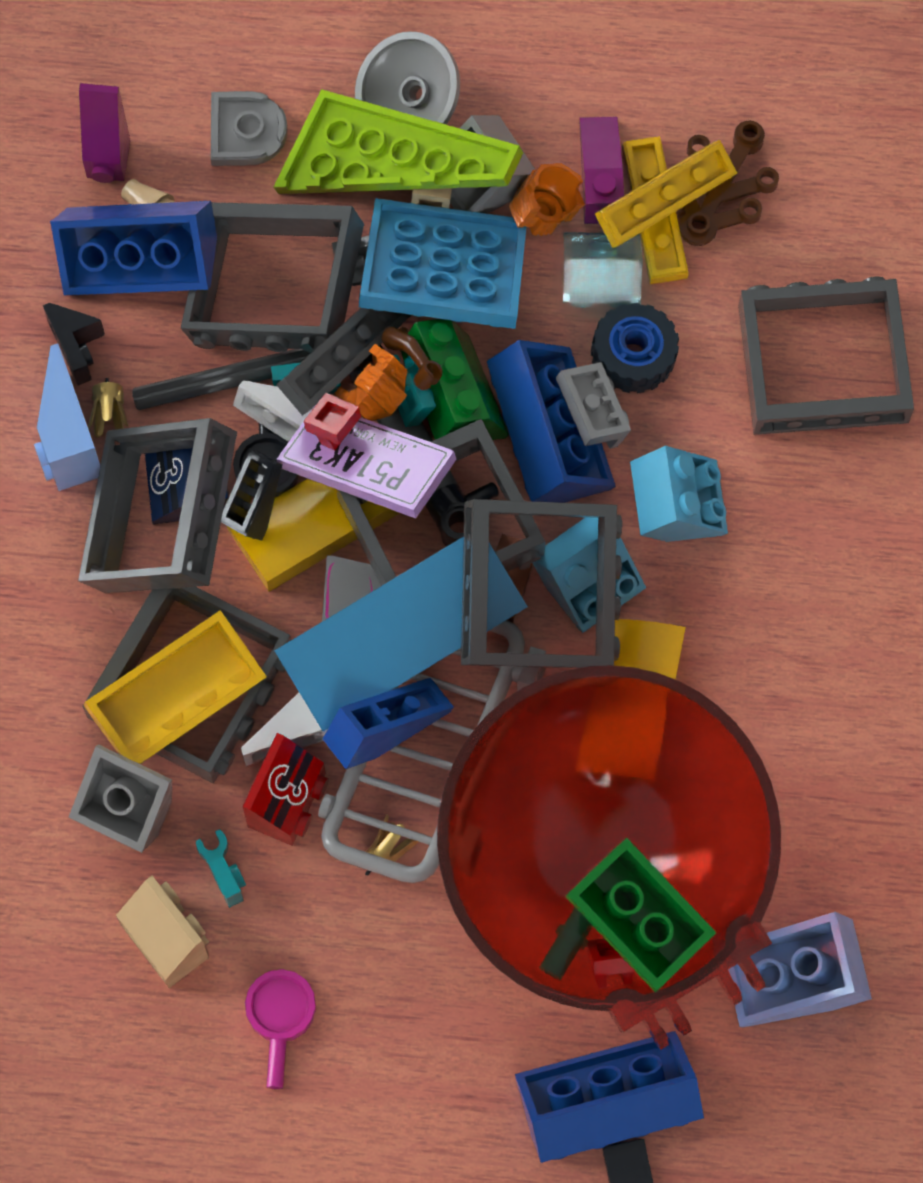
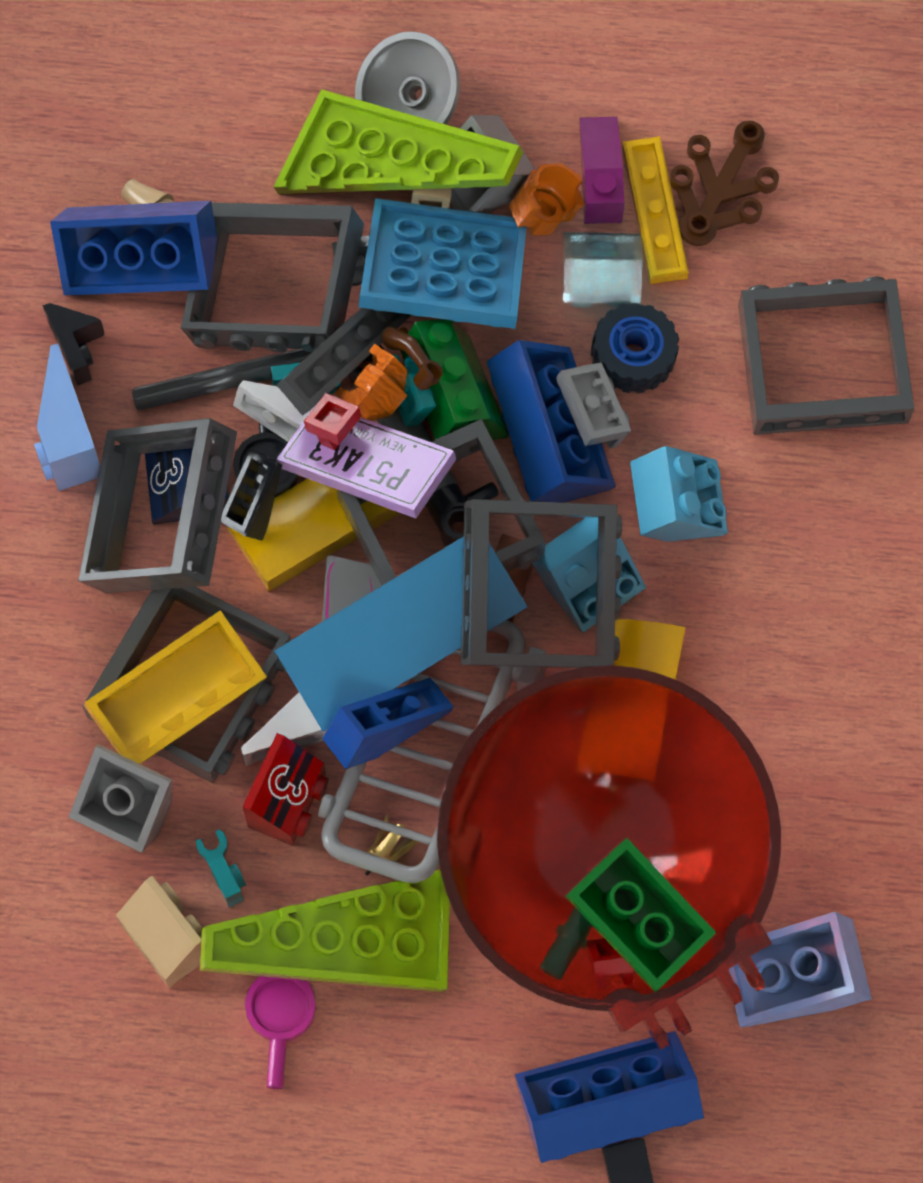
magenta slope [79,83,131,183] -> none
pearl gold piece [88,378,129,438] -> none
light grey tile [210,91,287,166] -> none
yellow tile [595,140,738,248] -> none
none -> lime wing [200,868,451,992]

